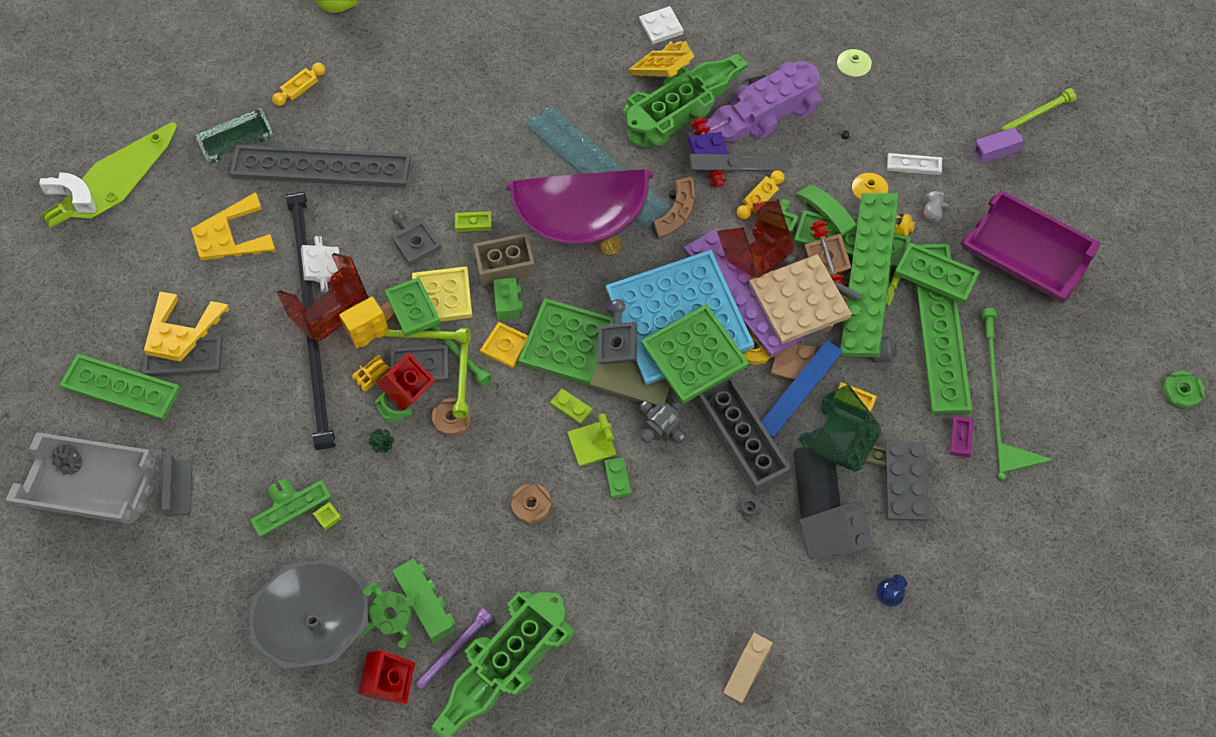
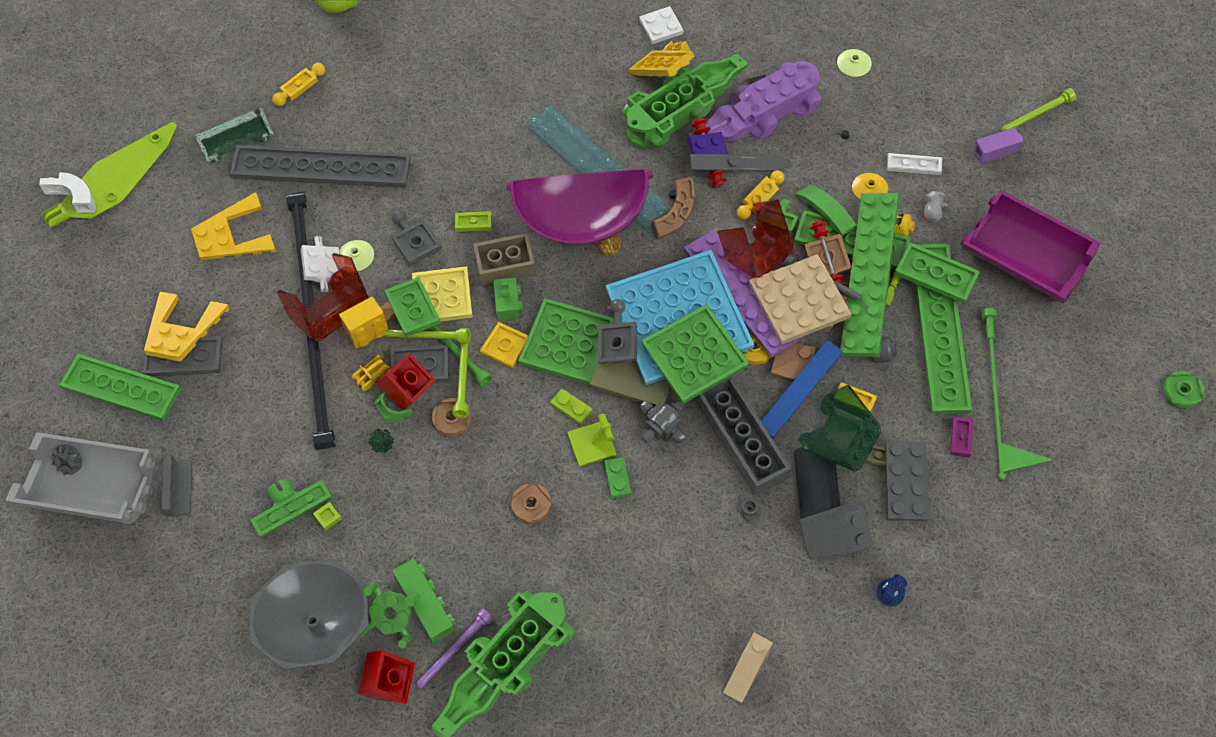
none -> yellowish green dish [339,240,374,272]

